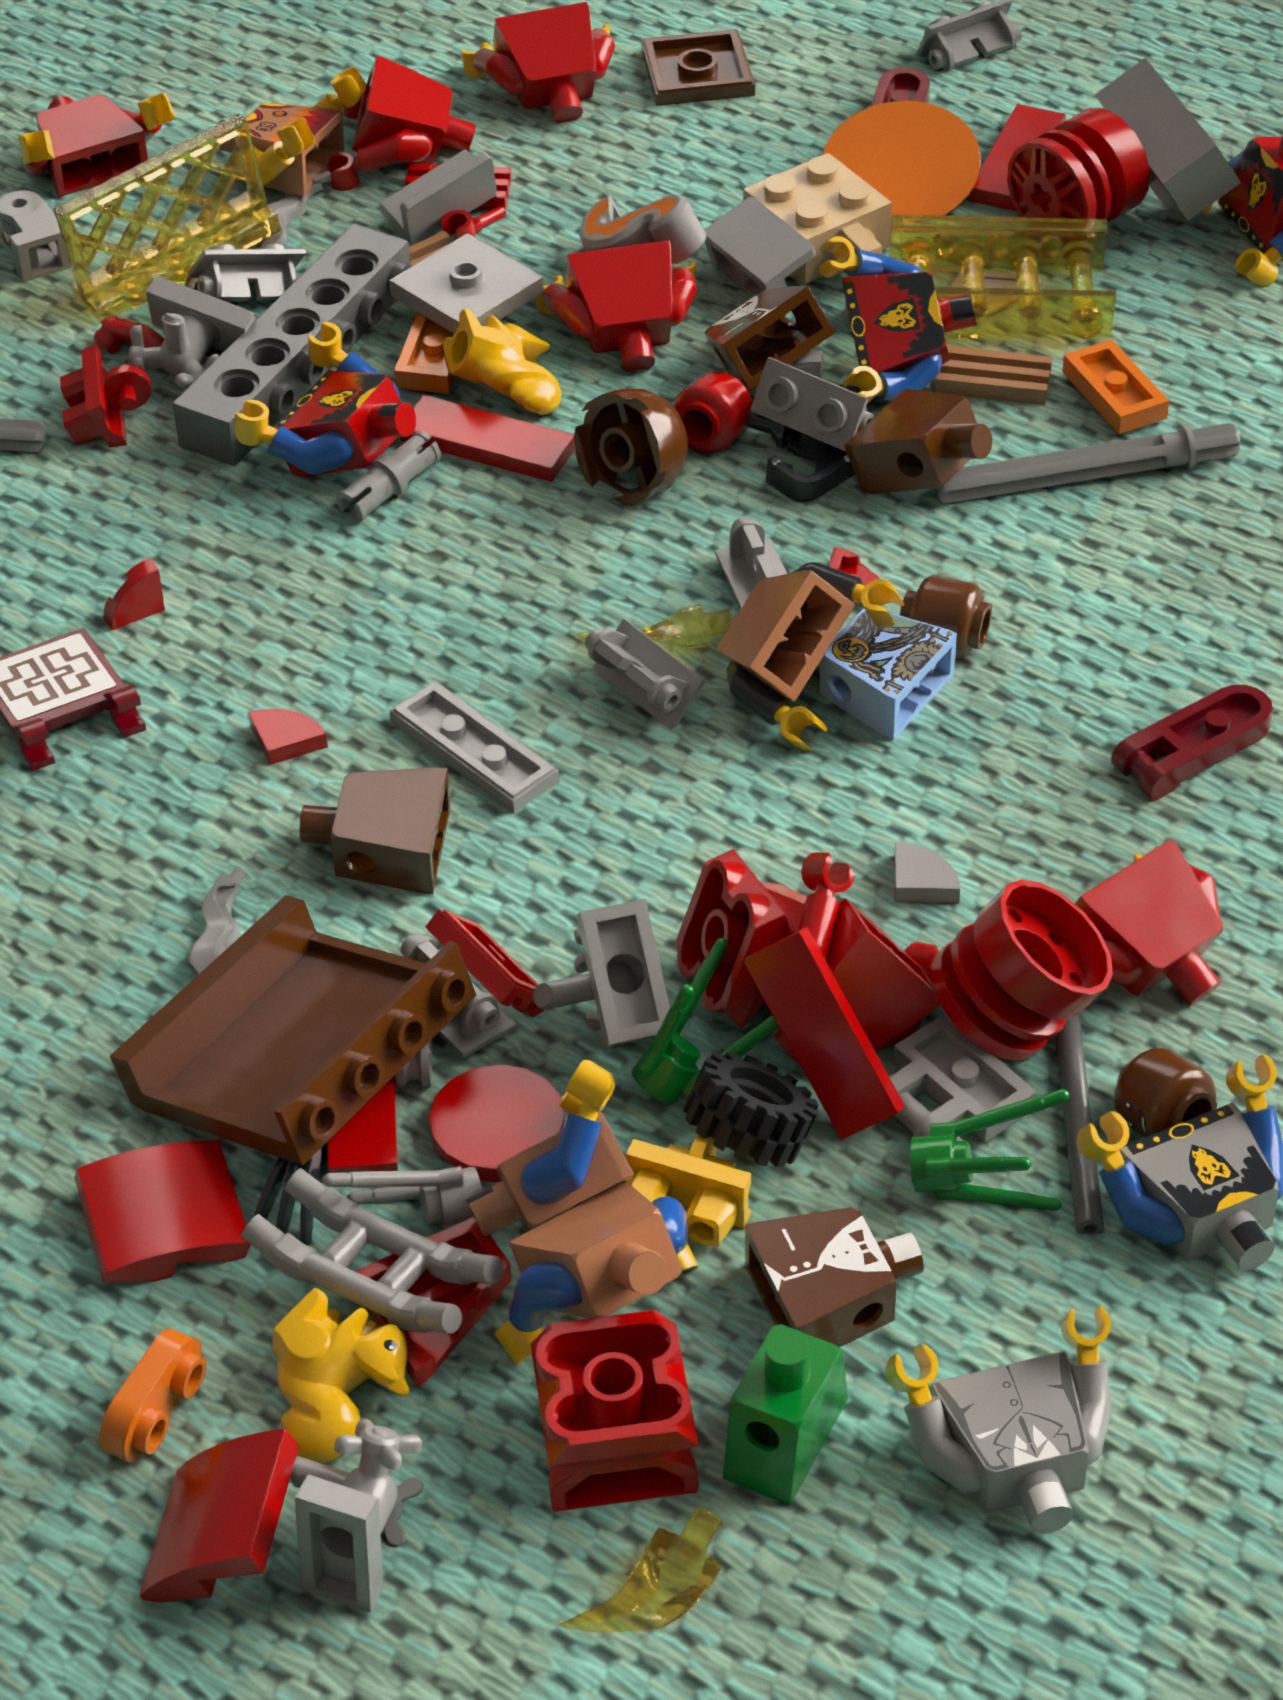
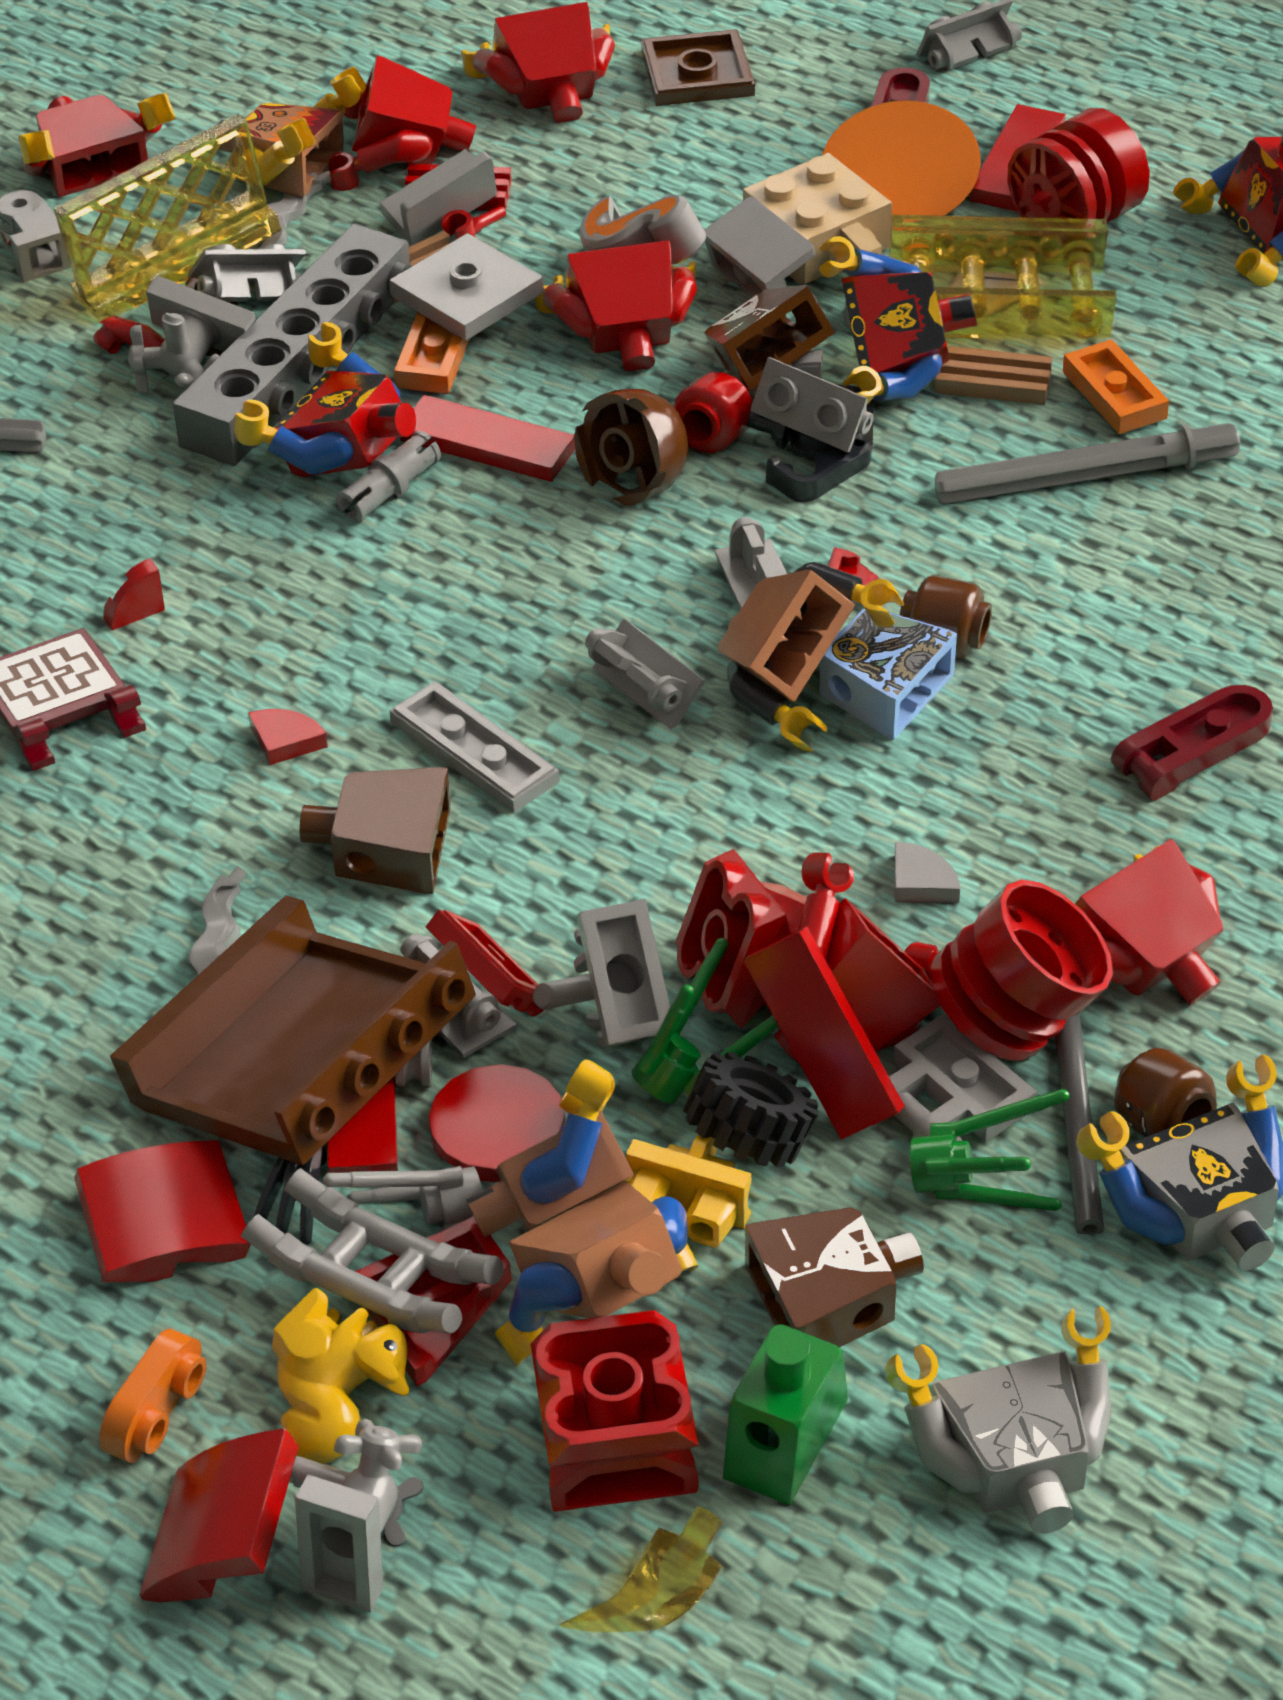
red hips [60,344,151,447] -> none
yellow animal [443,309,562,415] -> none
clear yellow bar [577,604,733,650] -> none
reddish brown torso [844,389,992,494] -> none
light grey brick [1095,57,1241,221] -> none

